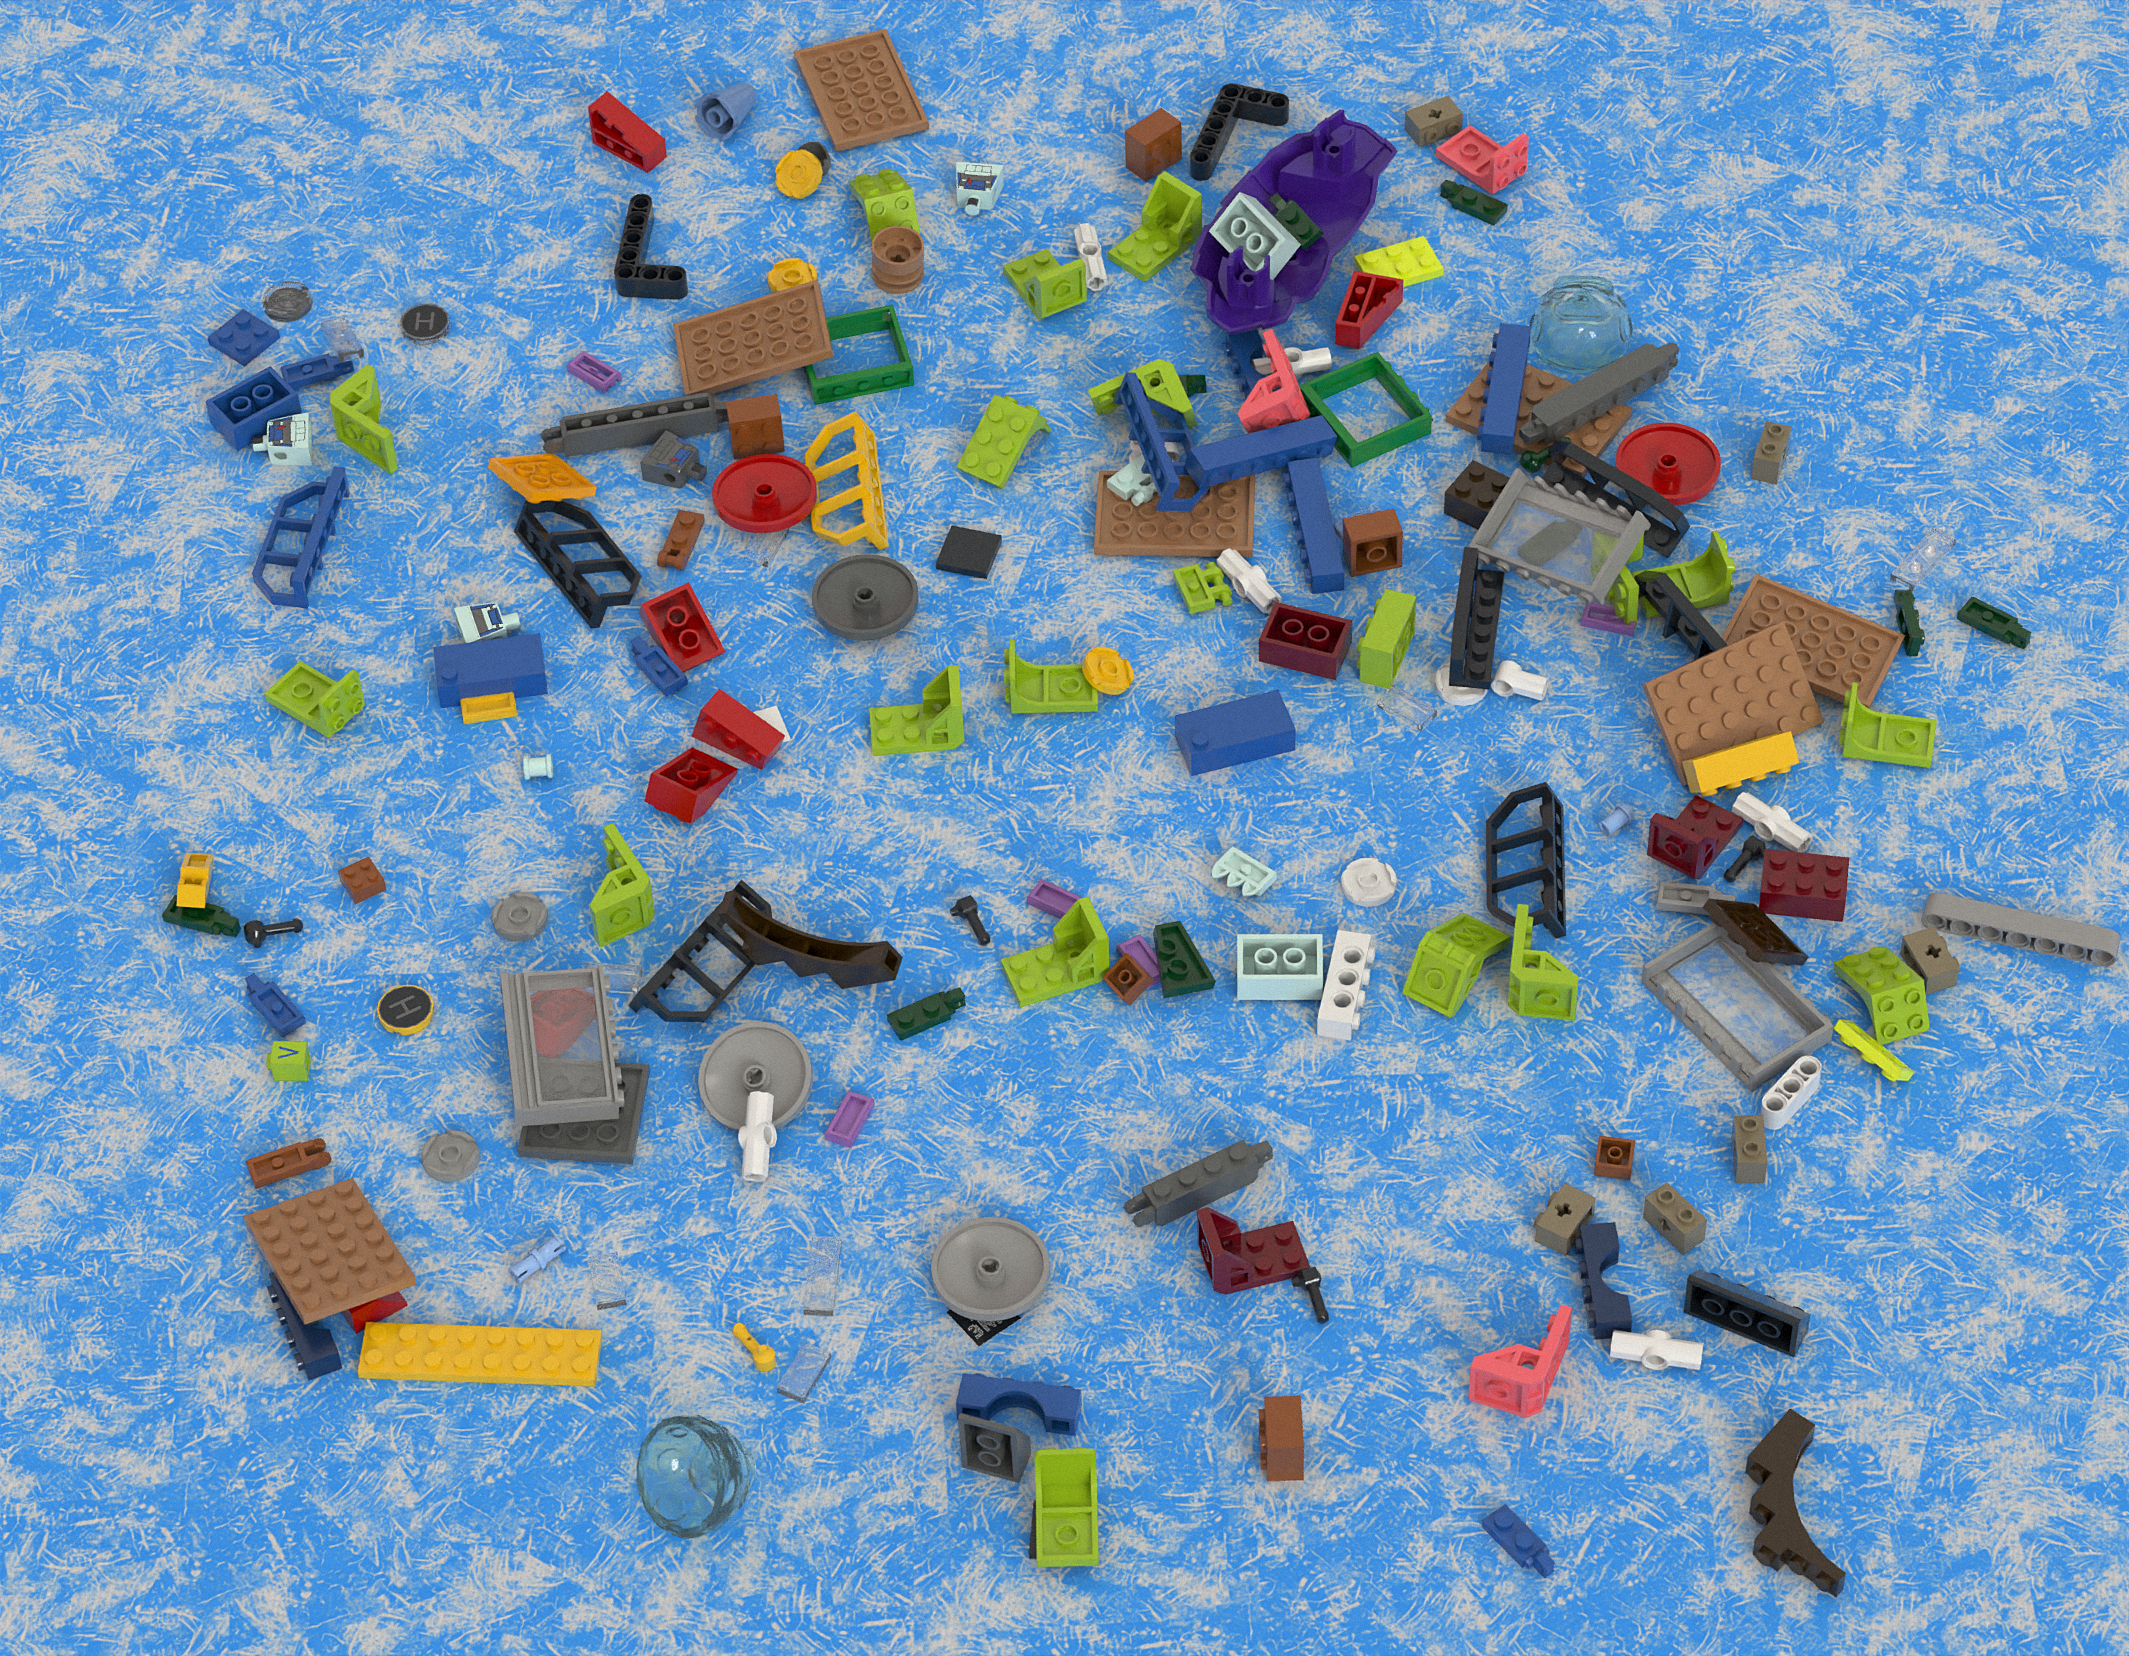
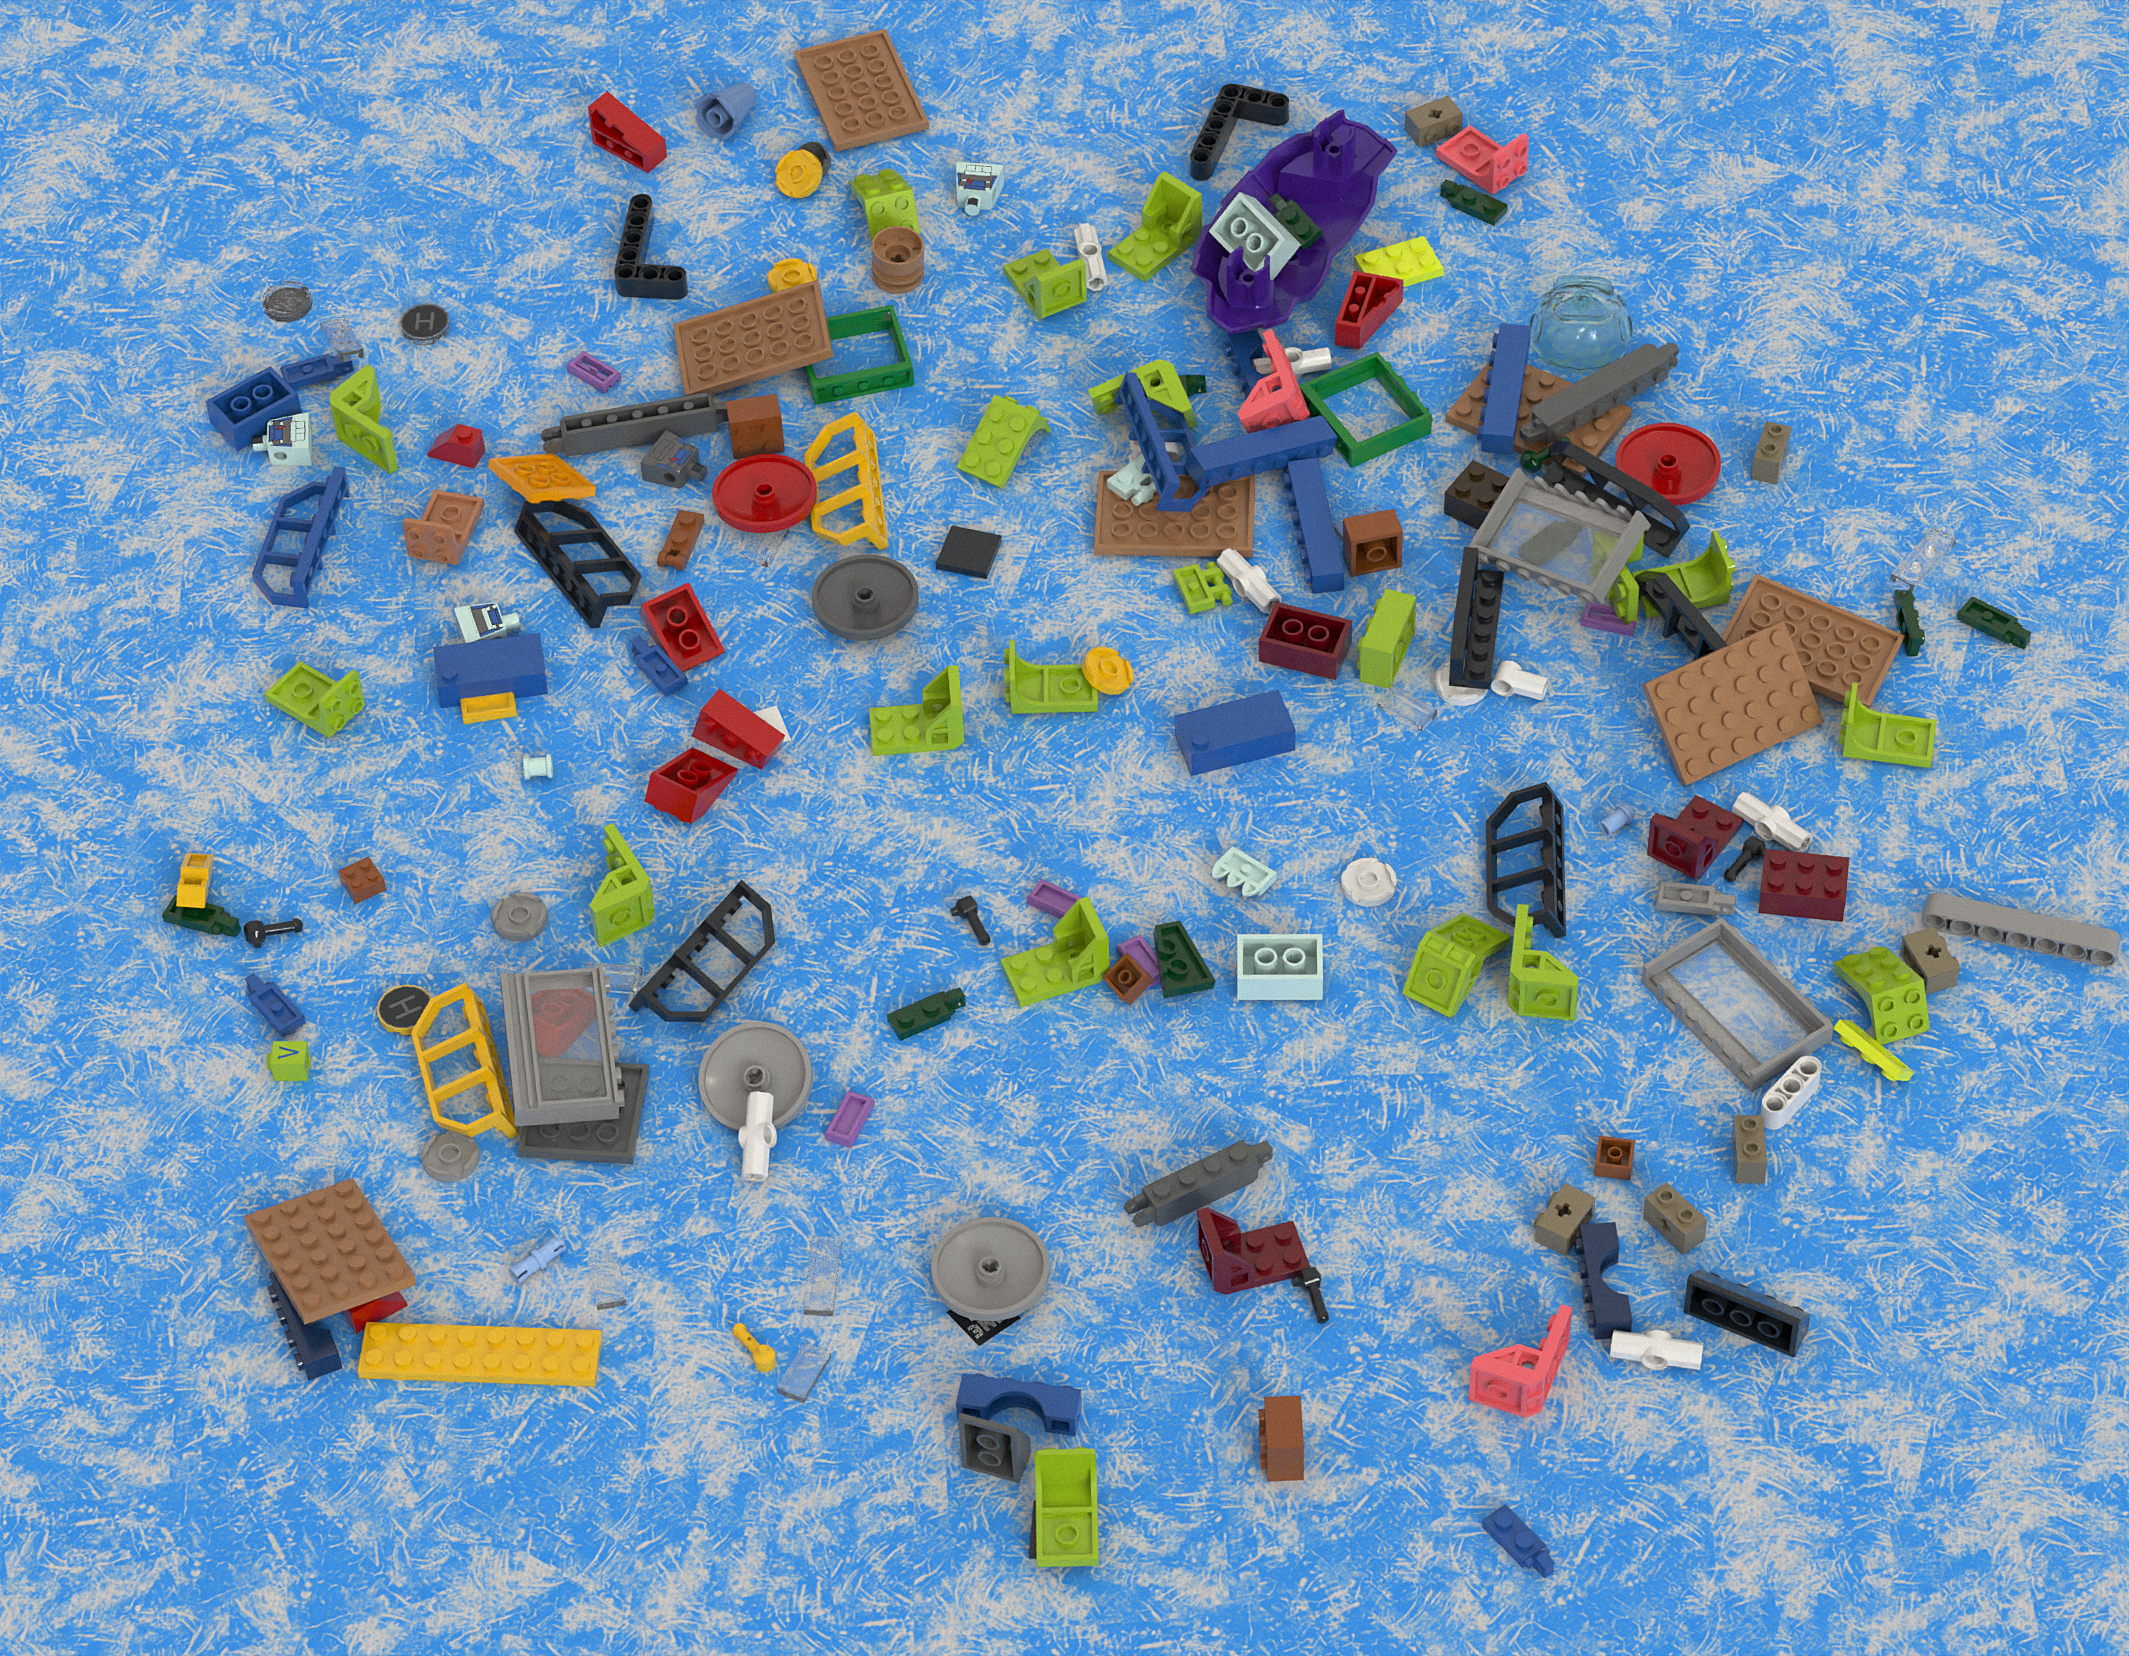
blue plate [207,309,280,366] -> none
dark orange hinge [246,1138,332,1189] -> none
clear light blue rock [636,1414,756,1540] -> none
dark brown arch [718,890,903,989] -> none
dark orange brick [1125,108,1182,182] -> none
white brick [1317,930,1376,1040] -> none
yellow brick [1682,731,1799,797] -> none
dark brown plate [1703,898,1809,966] -> none
dark brown arch [1745,1408,1846,1597] -> none
none -> nougat bracket [402,490,485,565]
none -> yellow plate [411,982,520,1139]
none -> red slope [427,424,485,469]

